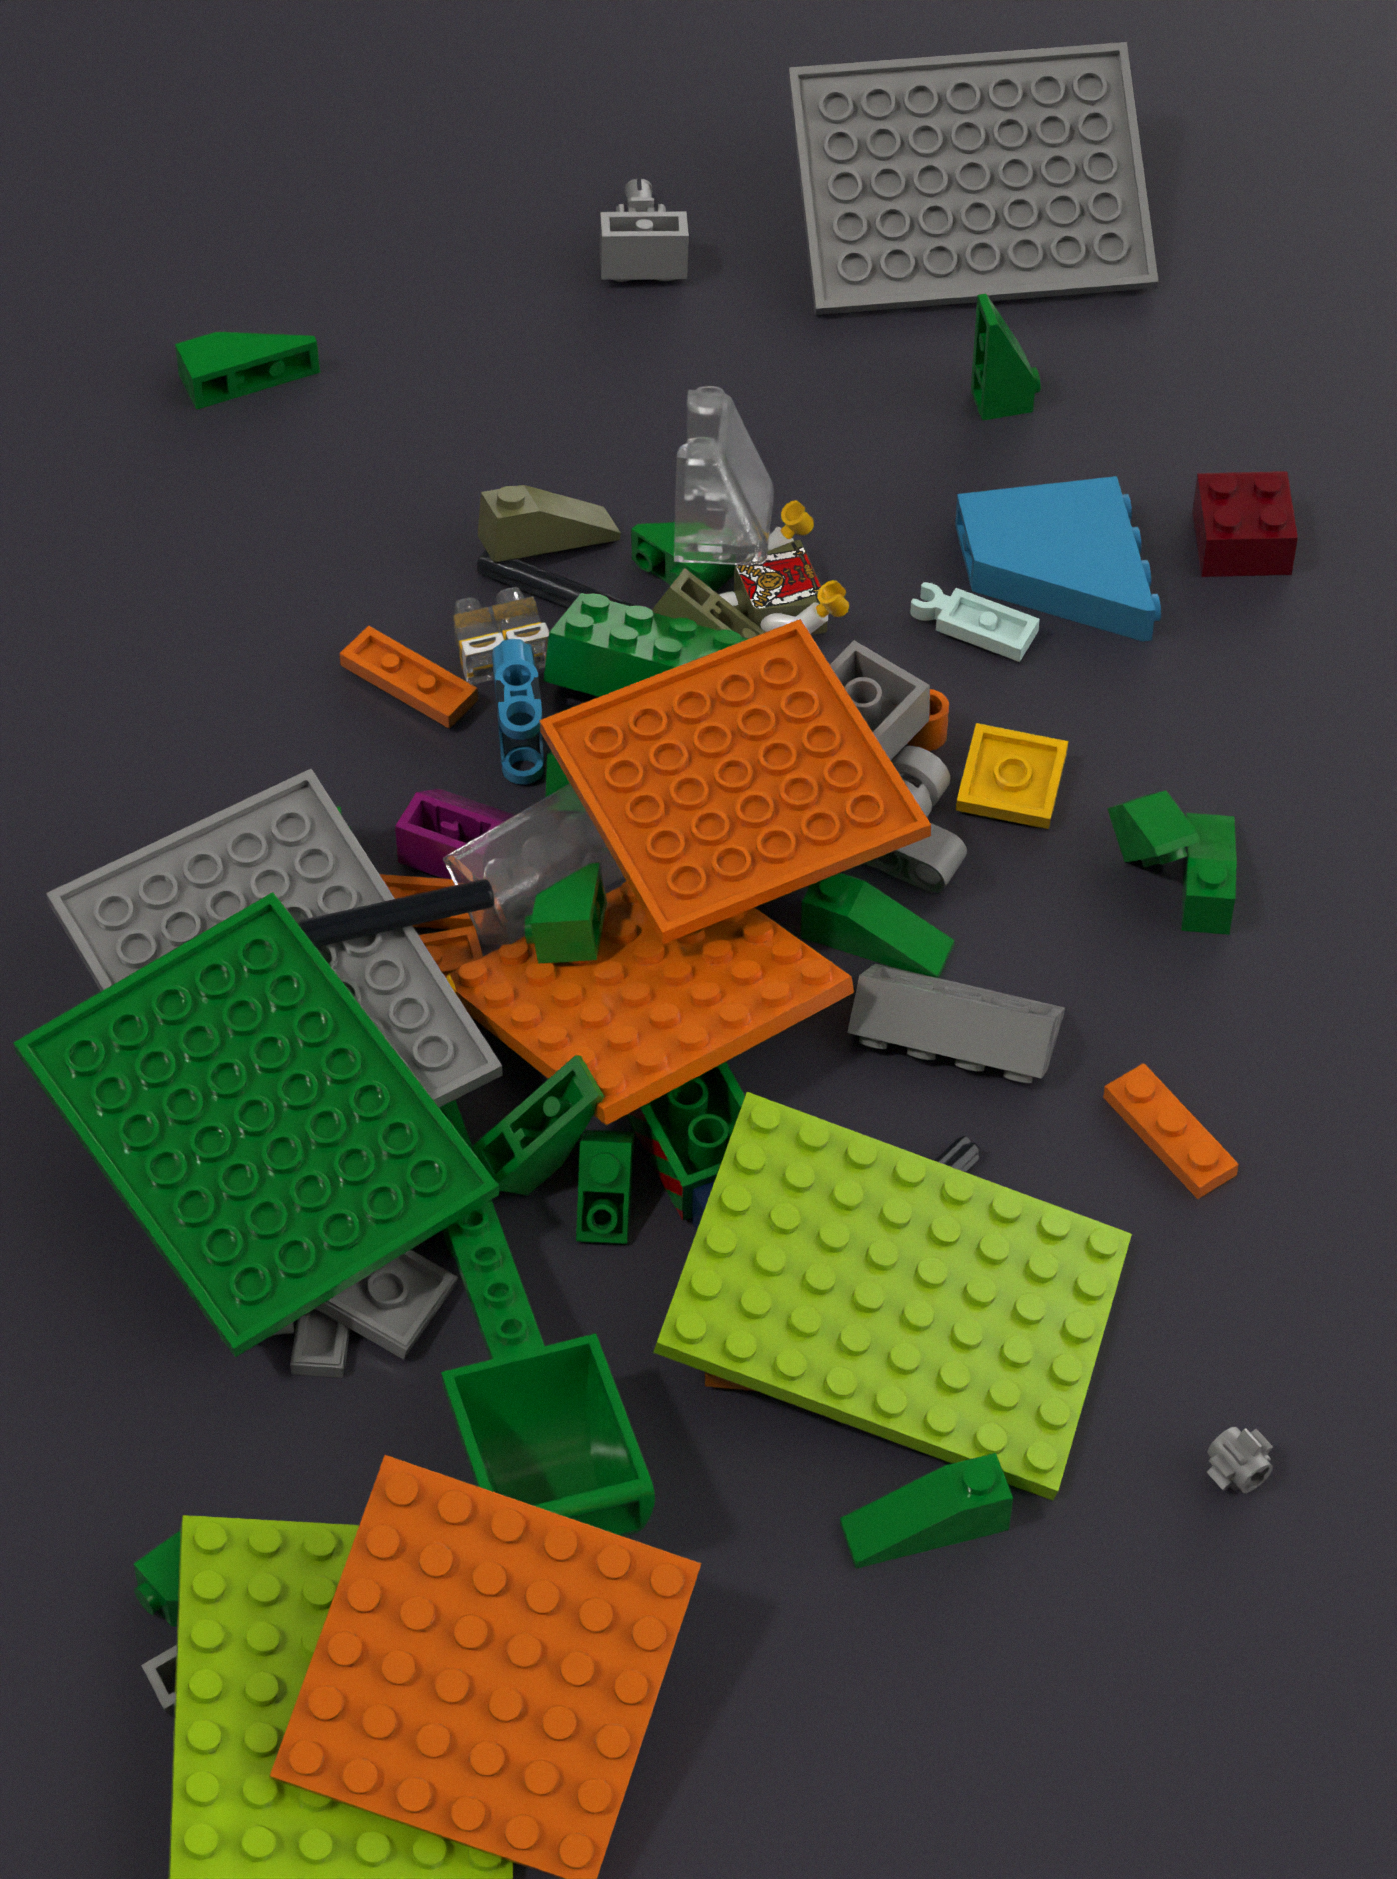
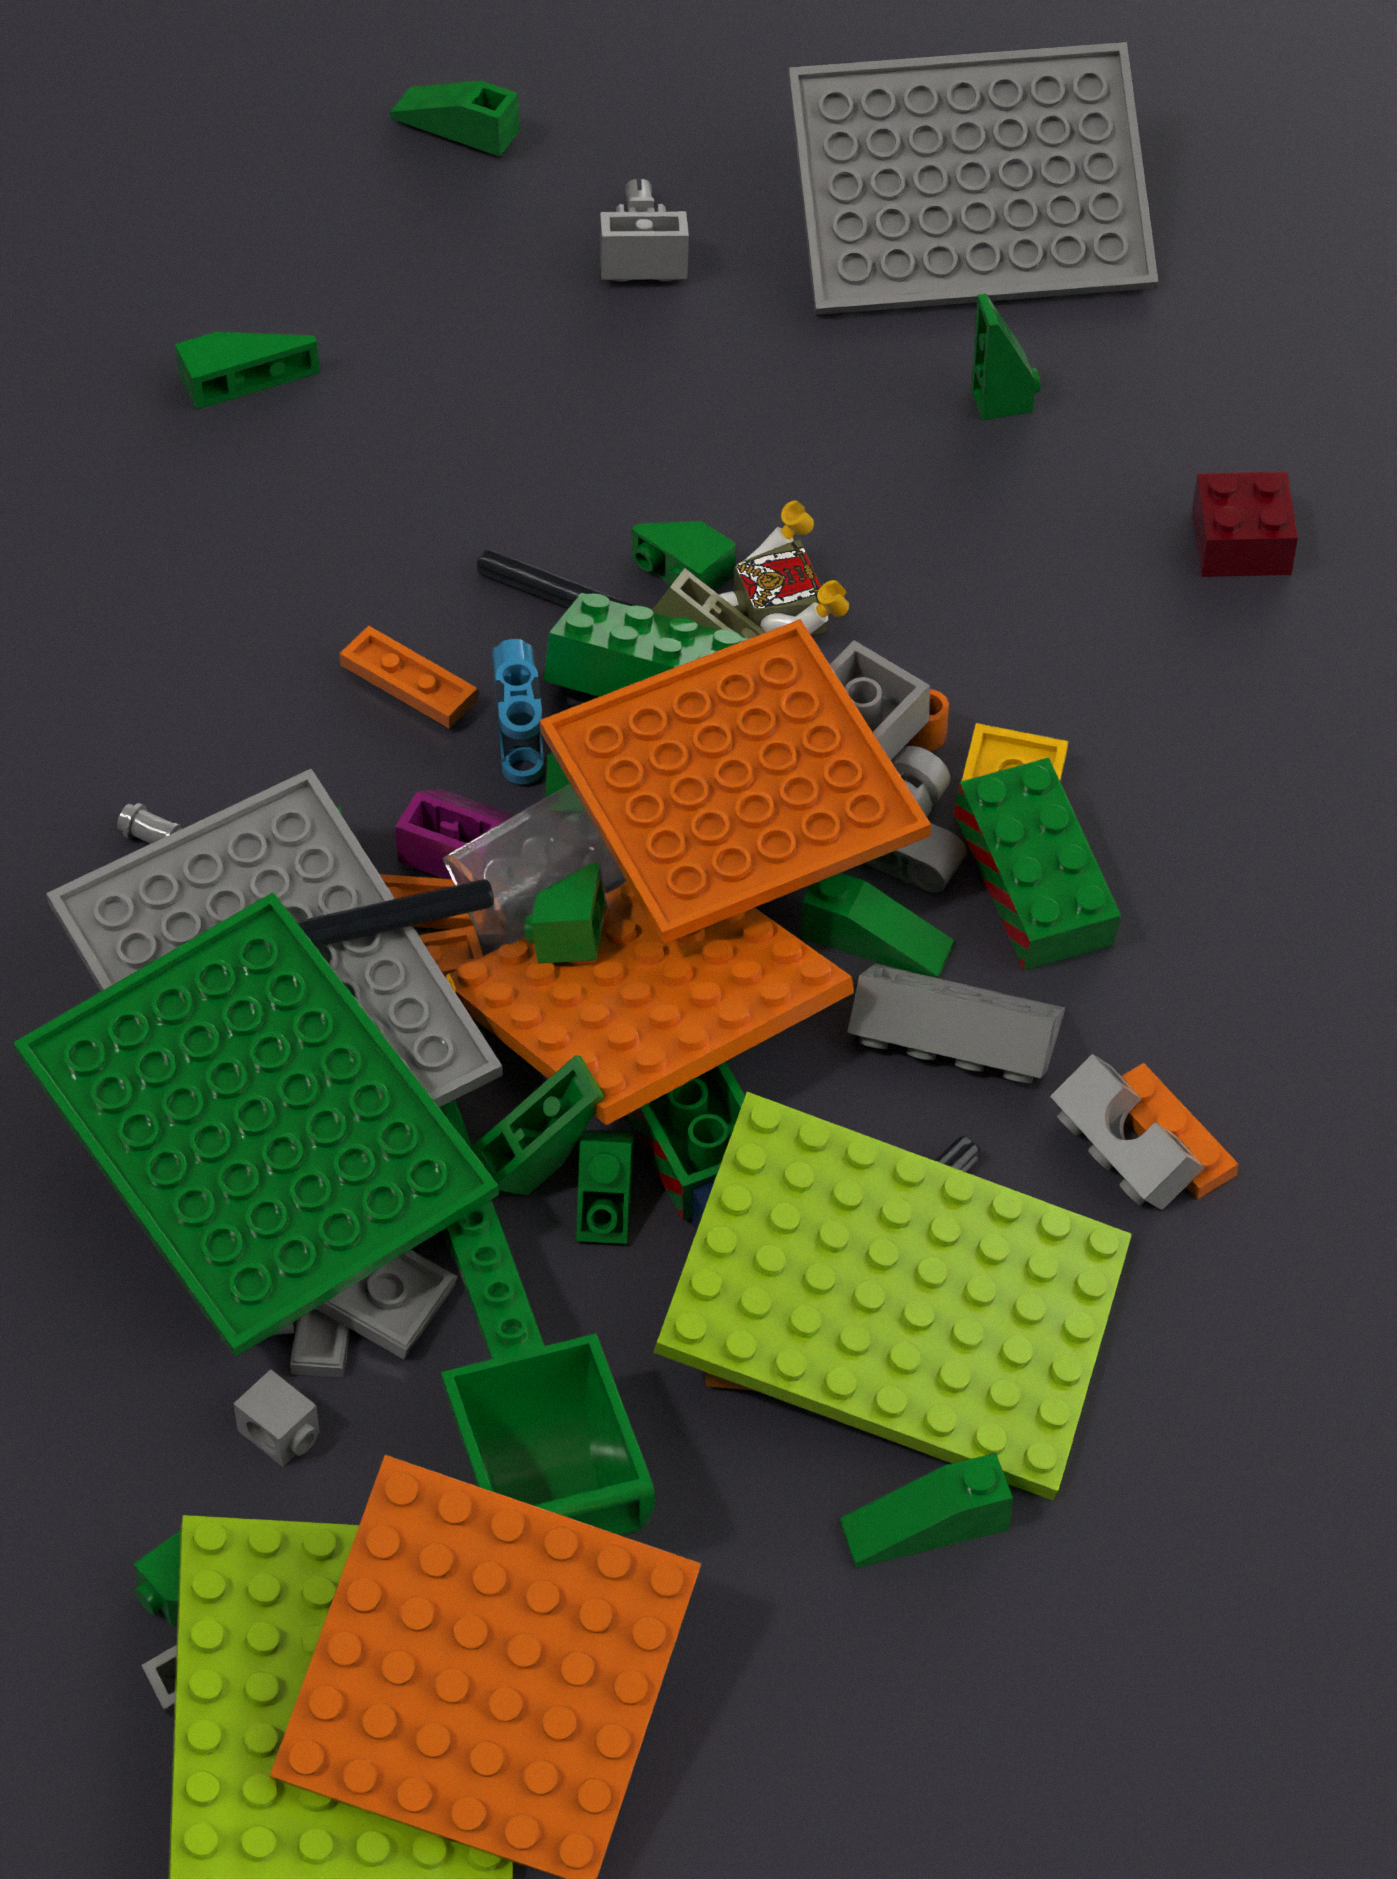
clear hips [453,587,549,685] -> none
olive slope [478,485,621,562] -> none
clear windscreen [674,386,774,565] -> none
light aqua plate [910,582,1040,662] -> none
dark azure slope [955,476,1161,642] -> none
green slope [1107,790,1201,867] -> none
green slope [1181,813,1237,935] -> none
light grey gear [1207,1427,1273,1493] -> none
none -> light grey pin [117,803,182,844]
none -> light grey brick [233,1369,320,1467]
none -> green slope [390,80,520,157]
none -> green brick [954,757,1121,971]
none -> light grey arch [1050,1054,1205,1210]

